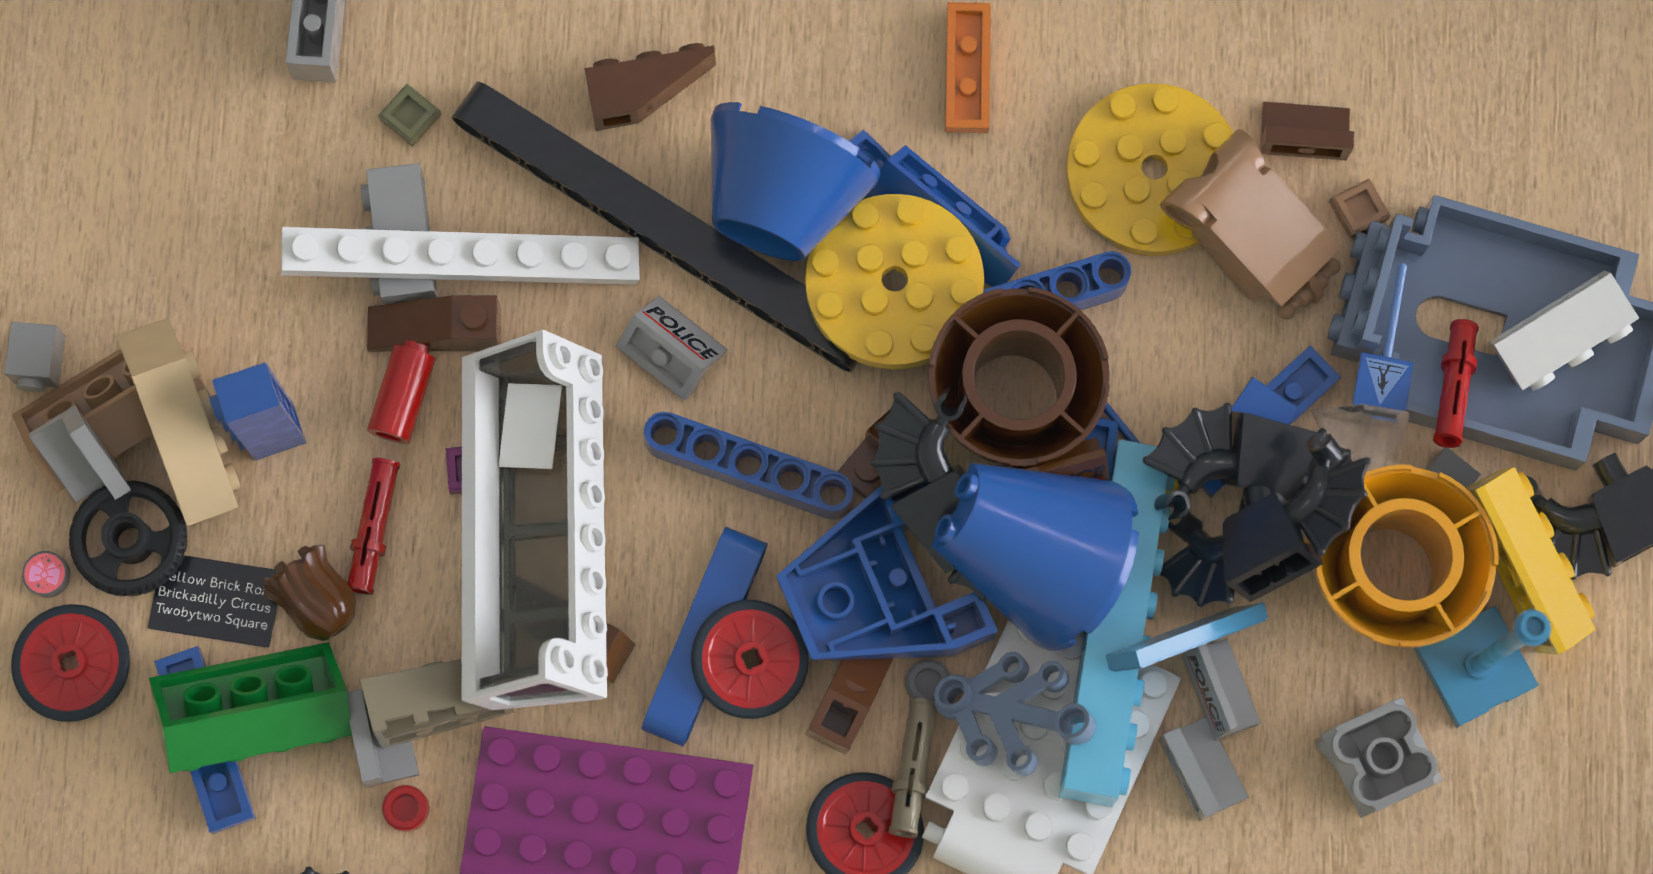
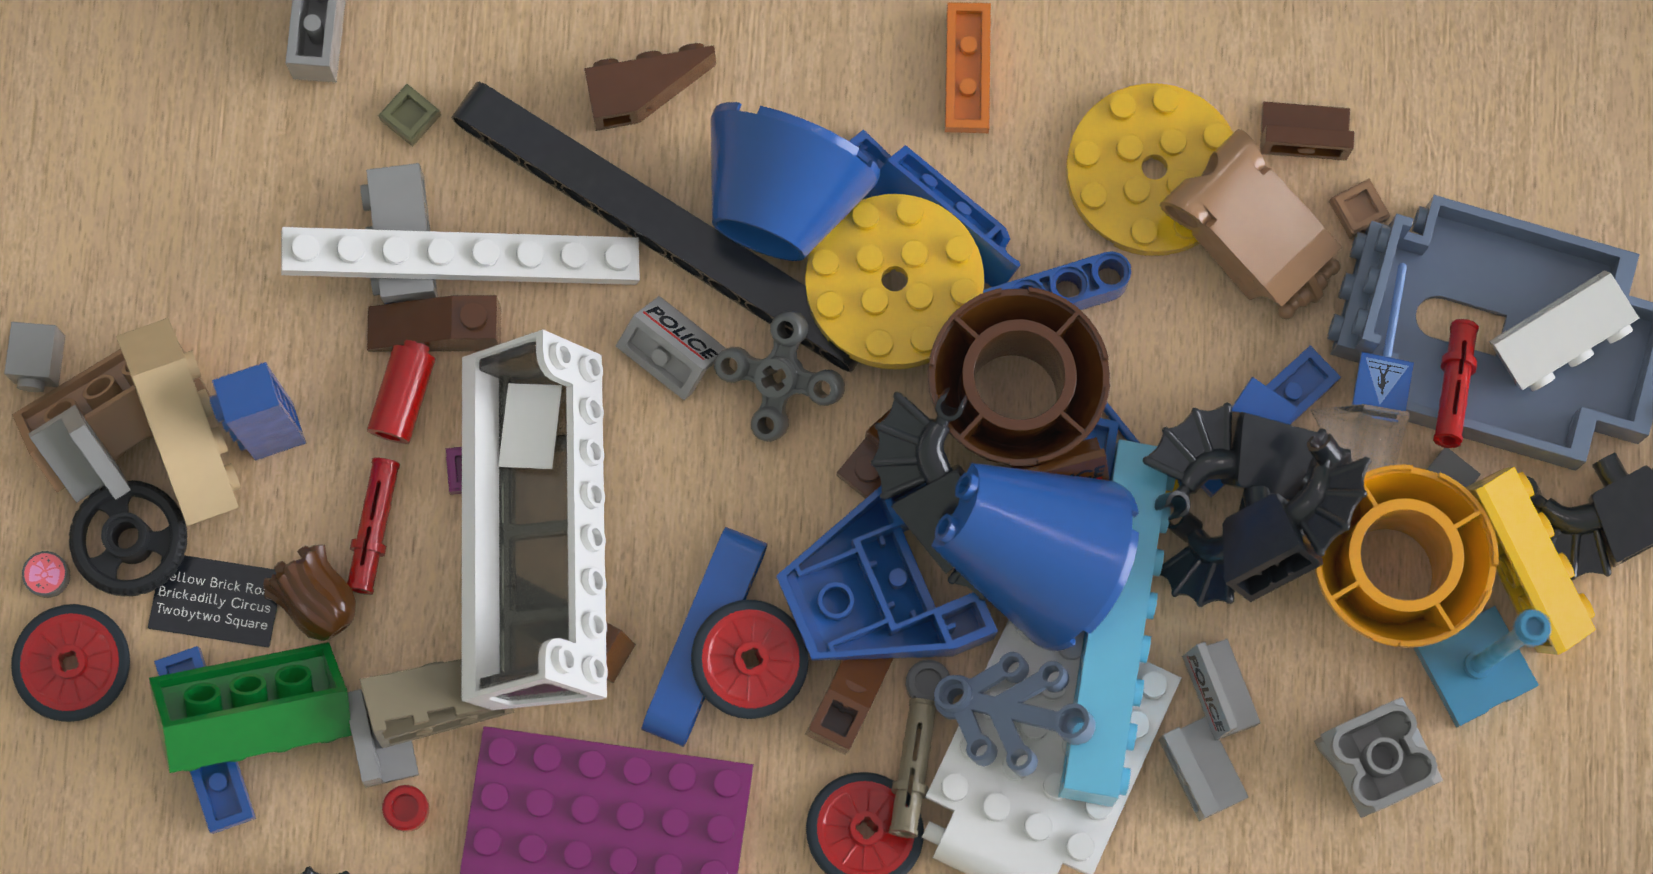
blue beam [644,411,853,520] -> none
dark azure tile [1105,602,1268,672] -> none
none -> dark grey gear [714,310,845,442]

